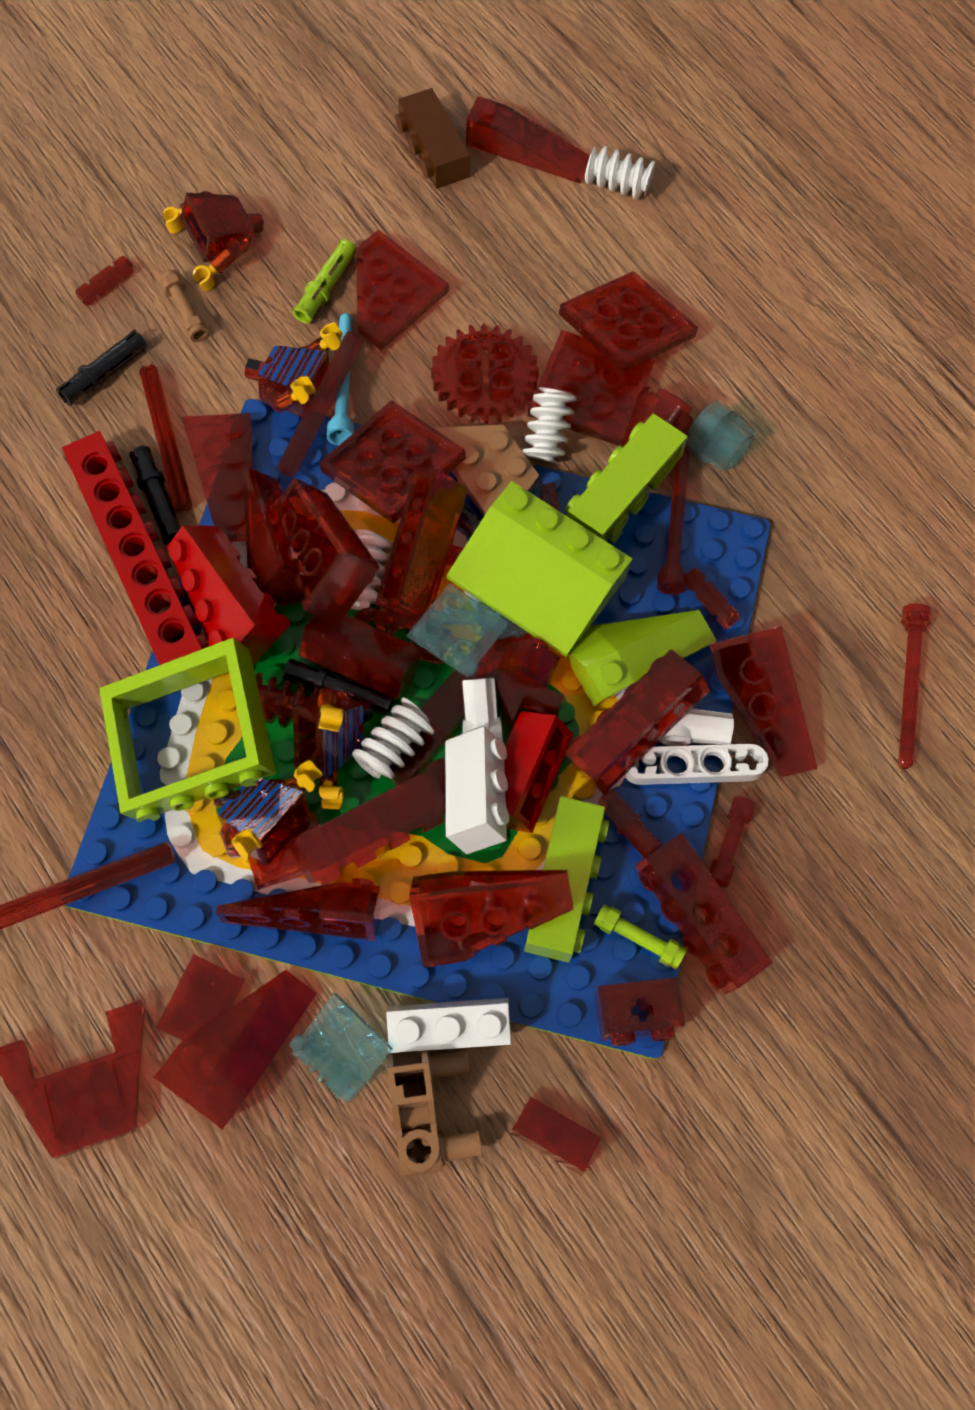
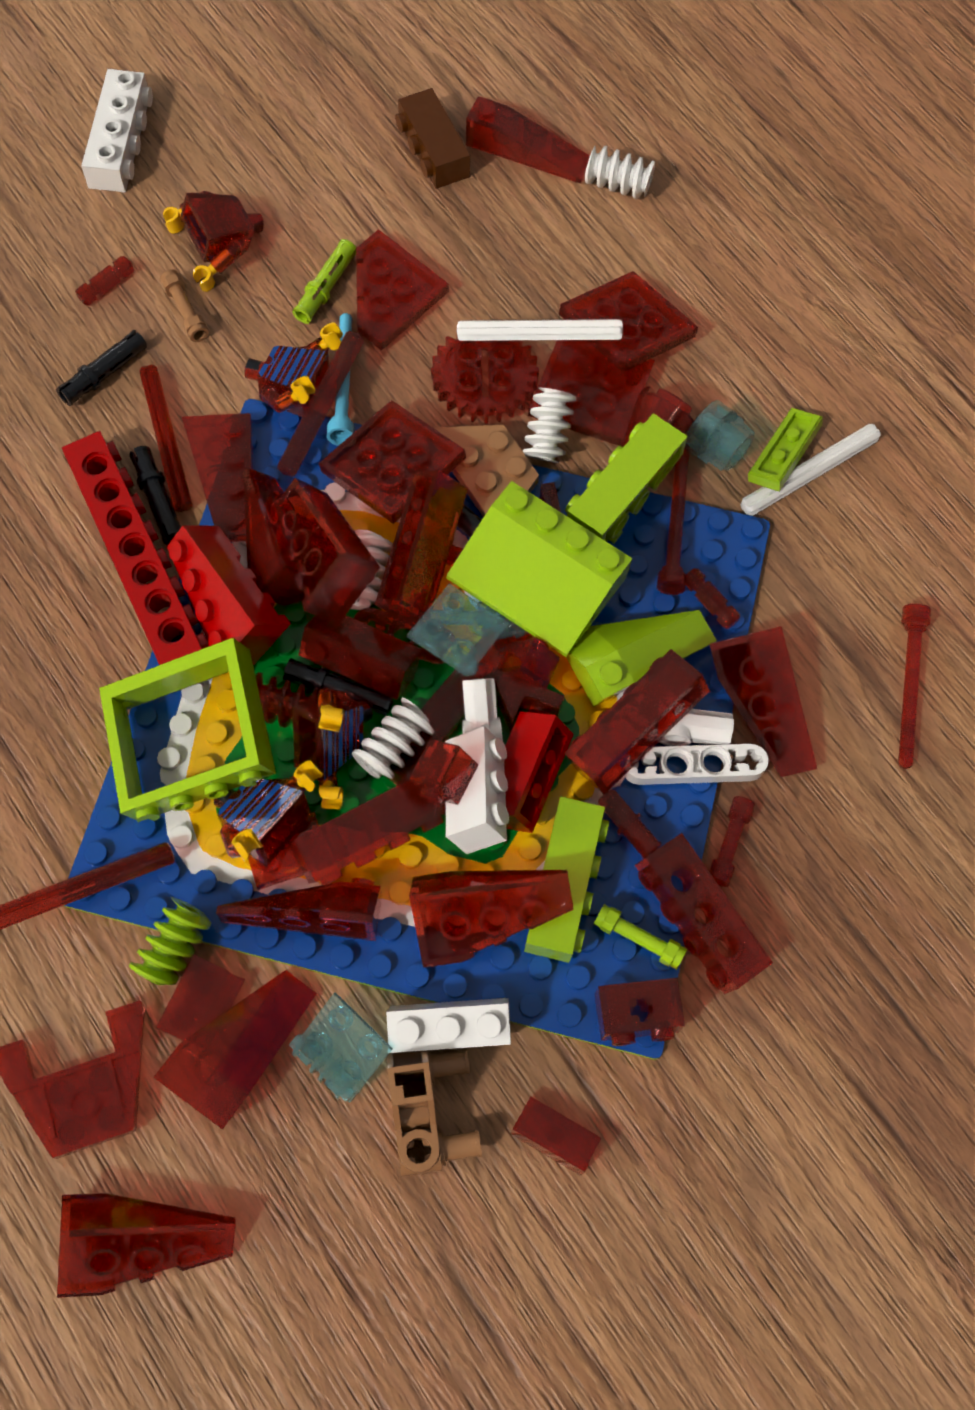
none -> clear red wedge [57,1193,236,1298]
none -> white brick [81,69,153,192]
none -> lime piece [129,897,211,985]
none -> clear red brick [409,739,478,805]
none -> white axle [457,319,623,341]
none -> white axle [740,424,881,516]
none -> lime tile [748,408,823,492]

